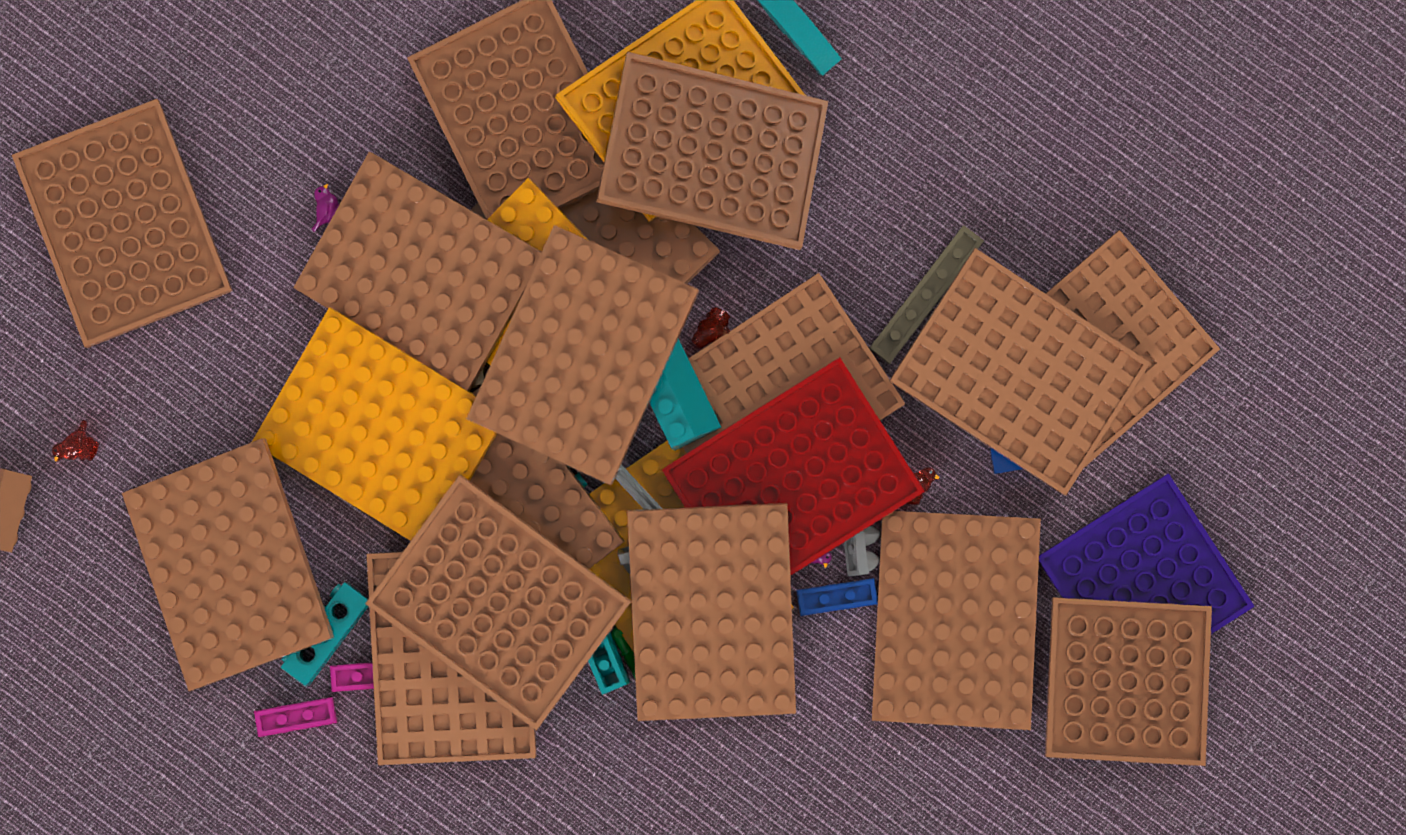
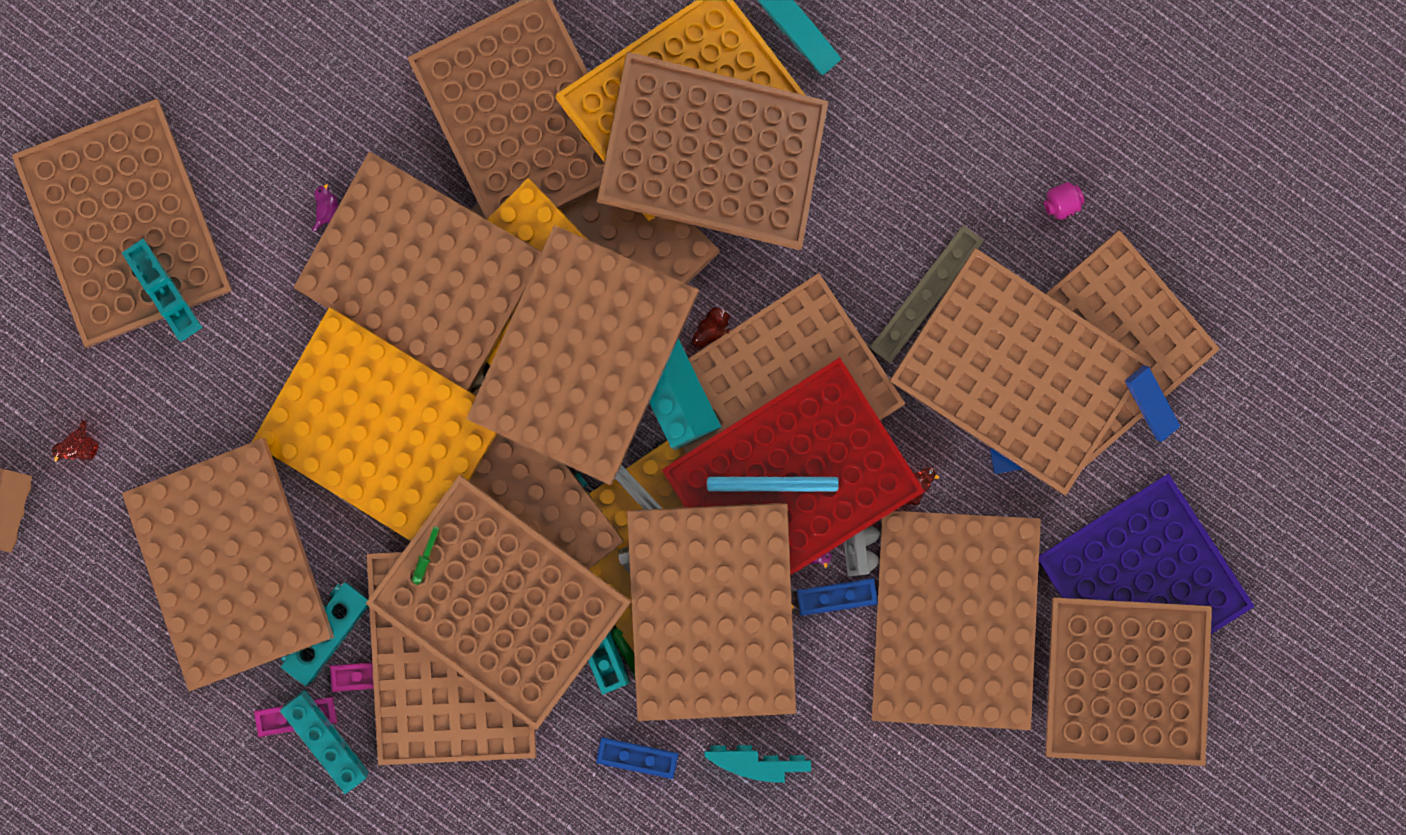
none -> teal slope [122,238,203,342]
none -> teal brick [280,689,369,794]
none -> green piece [412,526,439,584]
none -> blue tile [596,737,679,779]
none -> teal slope [705,745,811,783]
none -> medium azure axle [707,477,838,491]
none -> dark pink head [1044,182,1084,220]
none -> blue tile [1125,365,1180,442]

